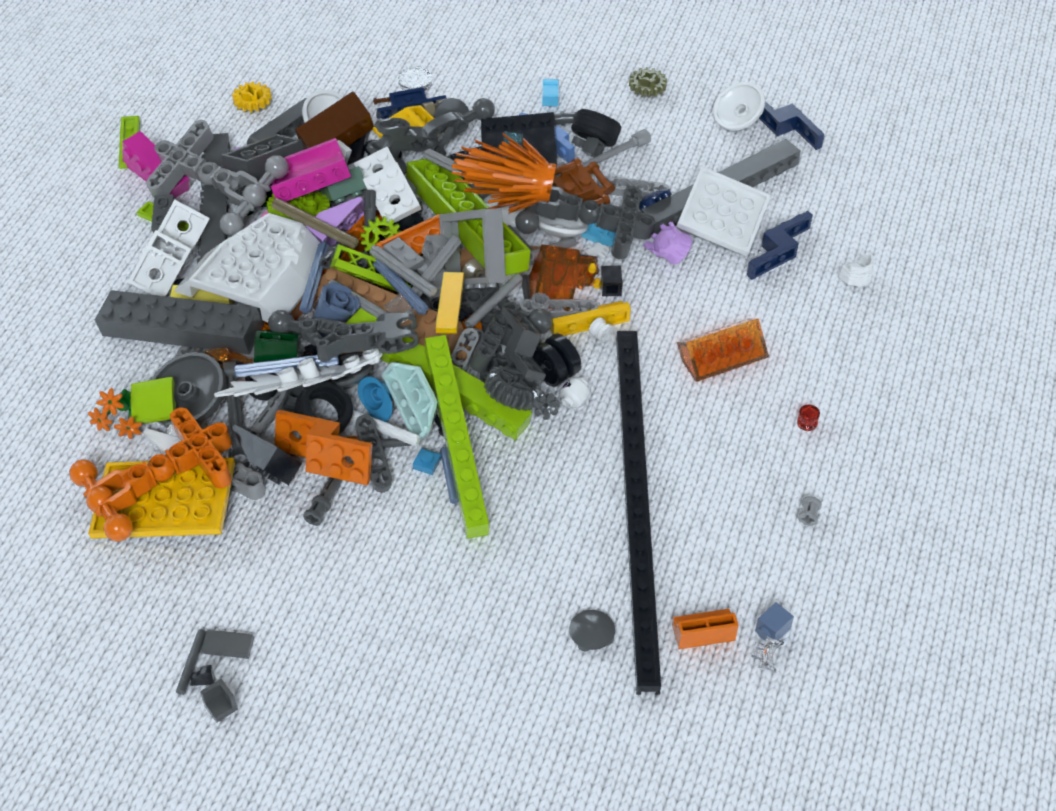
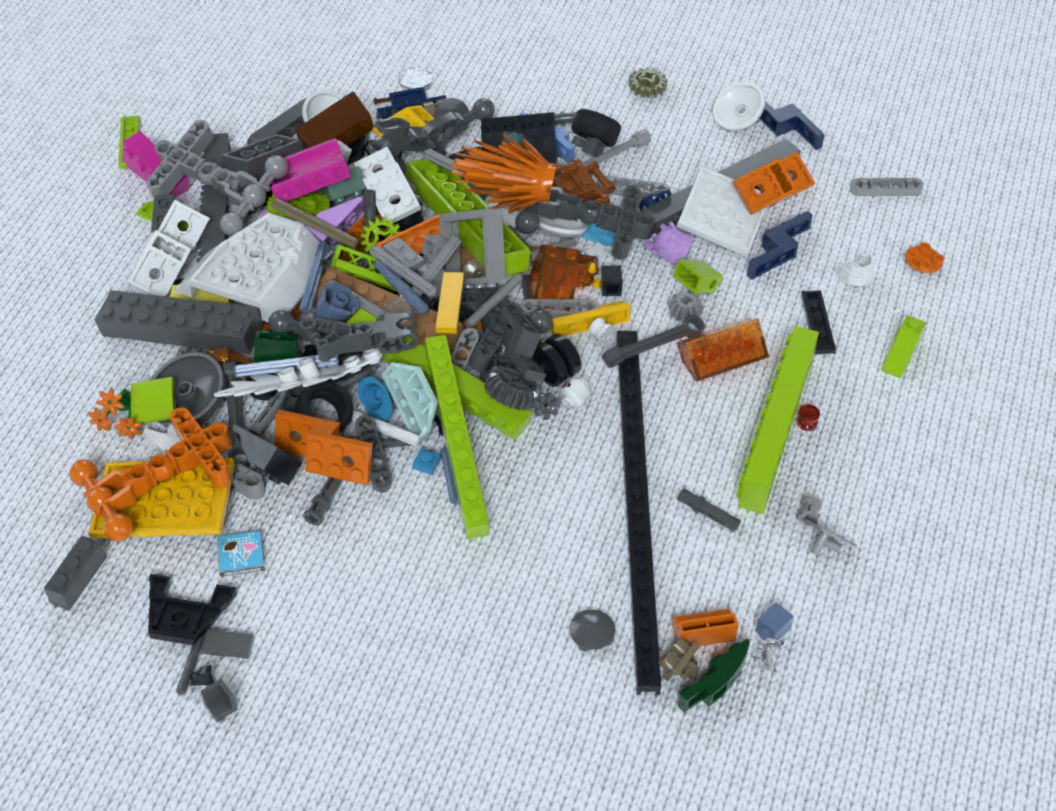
yellow gear [232,81,272,113] -> none
light grey bush [531,292,550,310] -> none
medium azure piece [542,79,559,106] -> none
none -> dark grey brick [44,535,106,611]
none -> black wing [148,574,238,645]
none -> tile [217,530,266,577]
none -> dark grey piece [601,315,705,368]
none -> dark tan hips [658,637,700,681]
none -> light grey gear [668,291,703,323]
none -> lime torso [673,259,722,294]
none -> dark grey pin [677,488,741,532]
none -> dark green slope [678,639,750,713]
none -> orange bracket [732,152,815,215]
none -> lime brick [736,326,819,514]
none -> black tile [801,290,836,354]
none -> light grey shield [805,519,857,556]
none -> light grey beam [850,178,924,196]
none -> lime slope [882,315,926,378]
none -> orange dish [905,242,945,273]

